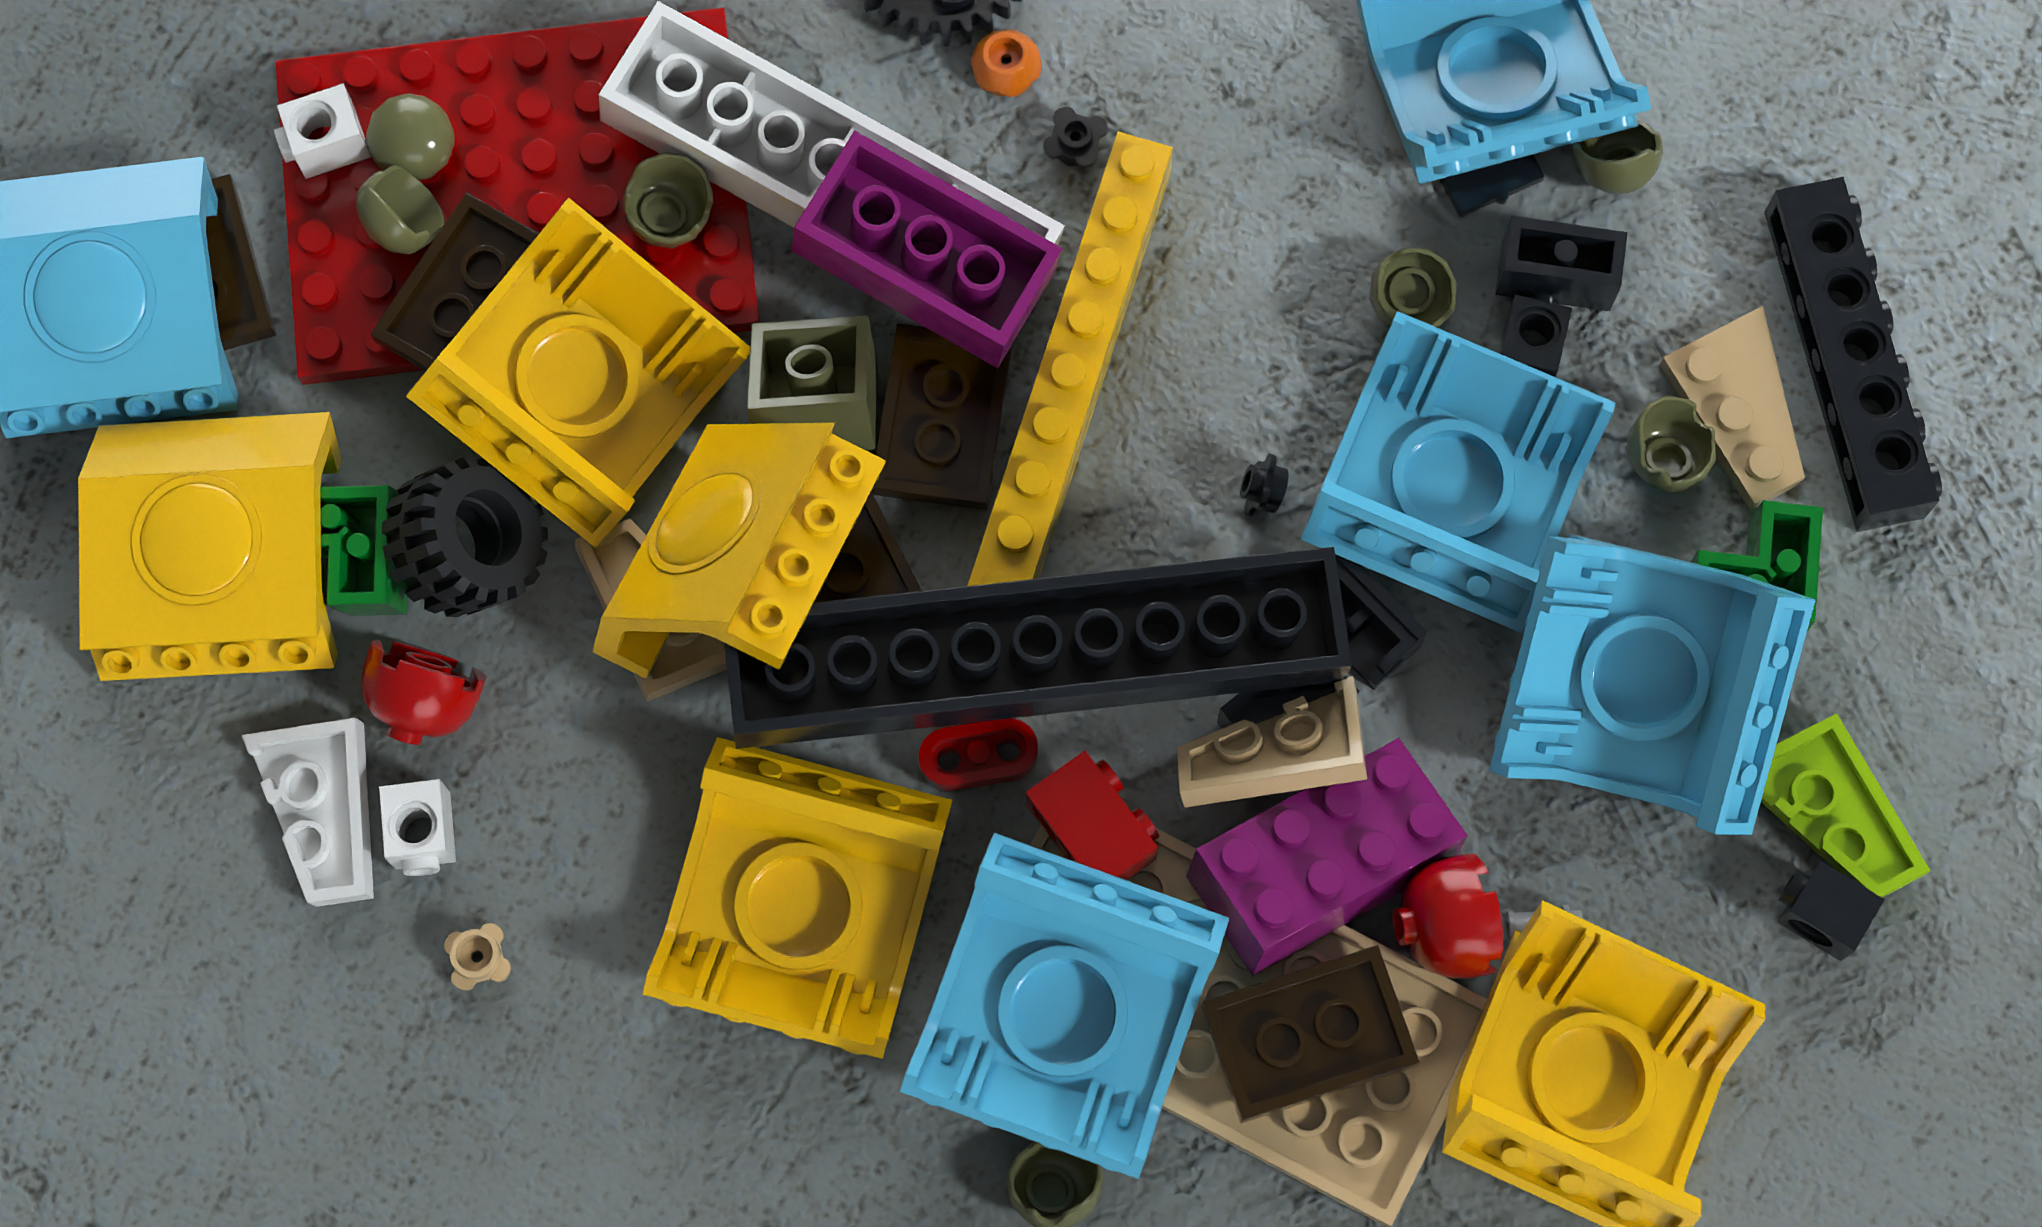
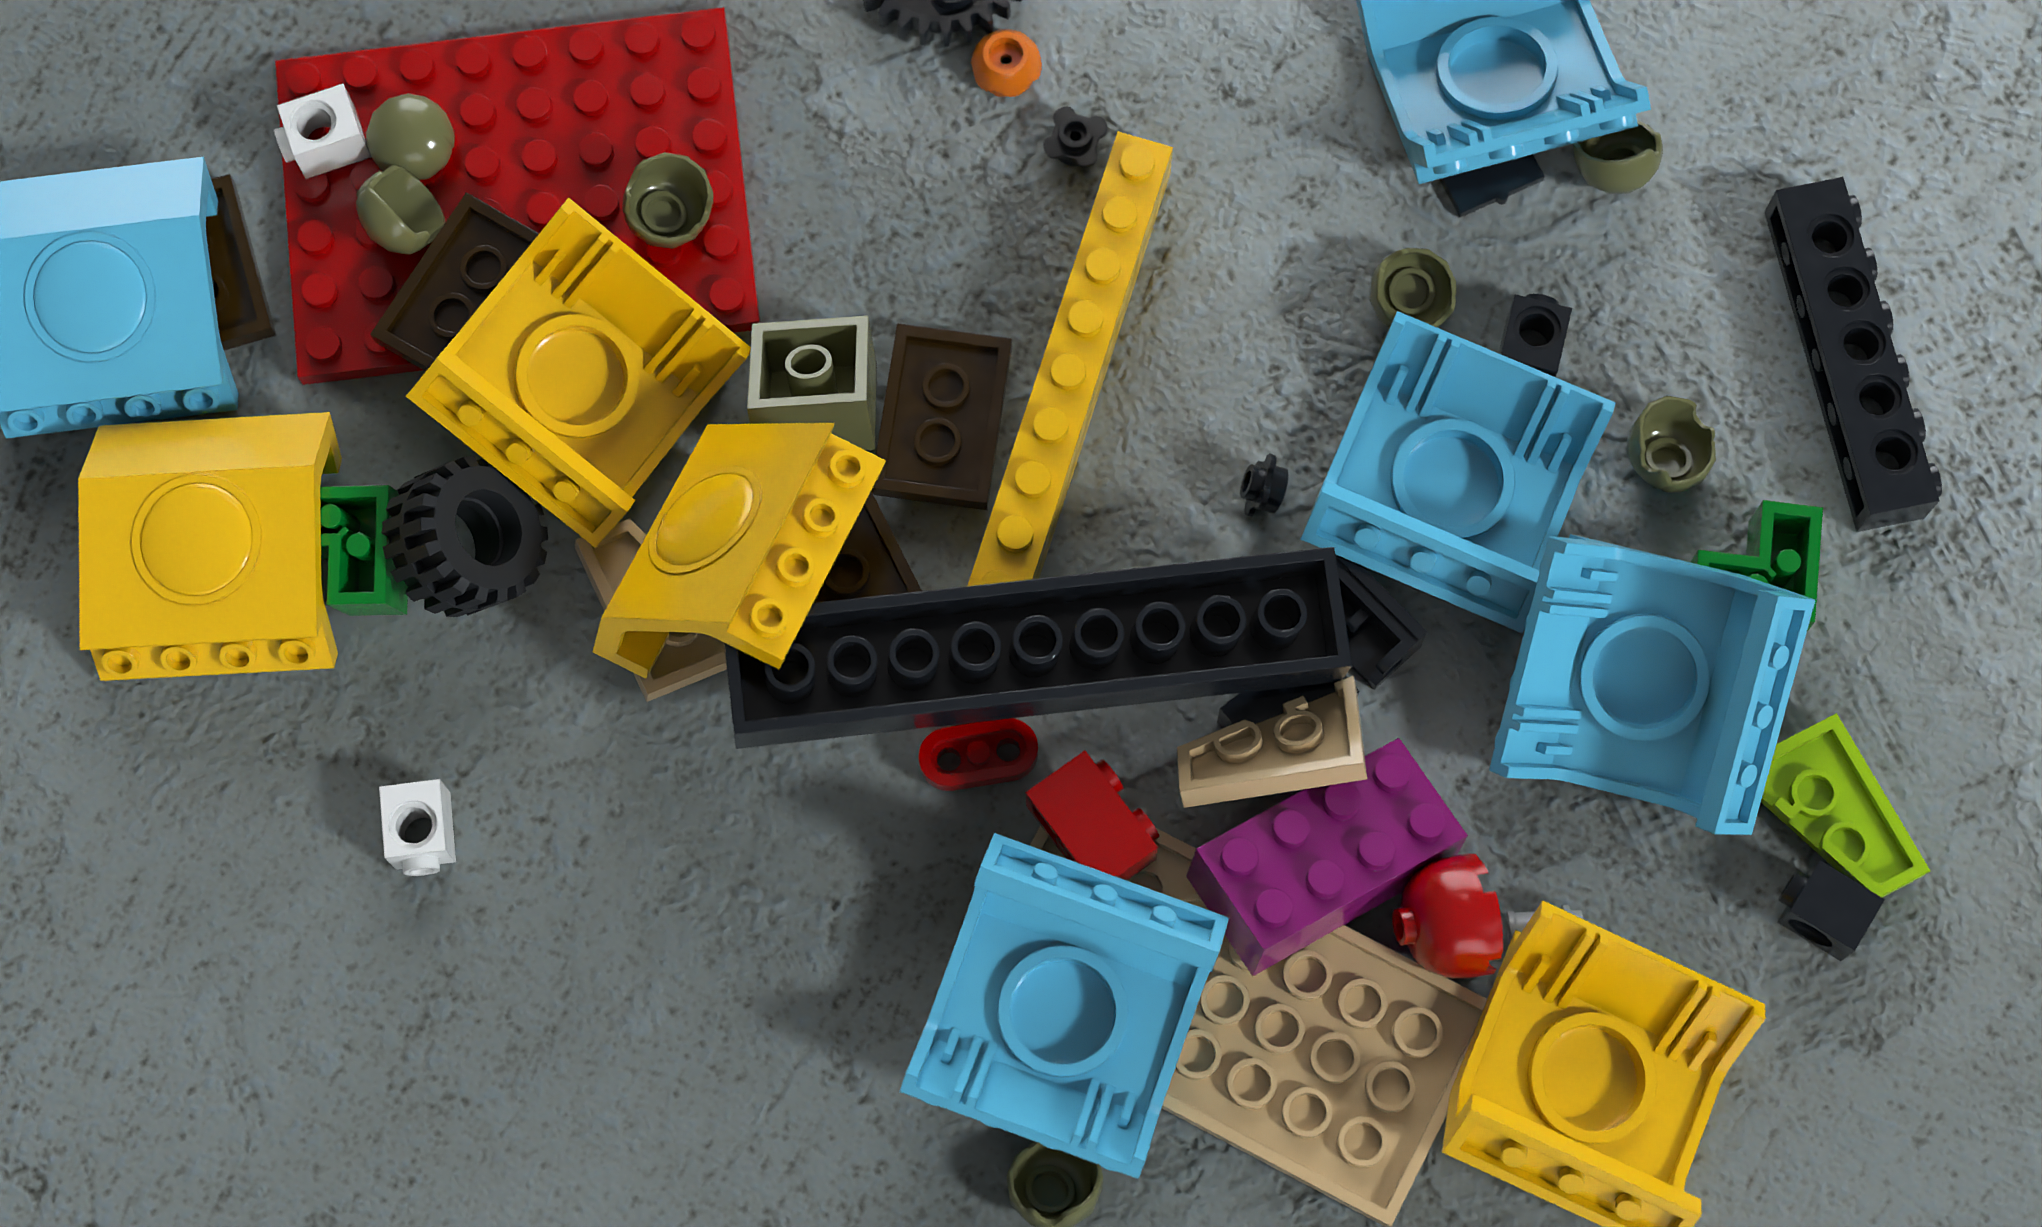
white wing [242,718,374,907] -> none
red cylinder [361,640,487,745] -> none
tan plate [444,923,511,991] -> none
white brick [599,1,1065,245] -> none
yellow panel [642,737,953,1059] -> none
magenta brick [792,130,1063,368] -> none
dark brown plate [1201,945,1420,1124] -> none
black brick [1495,215,1628,312] -> none
tan wing [1659,306,1805,511] -> none

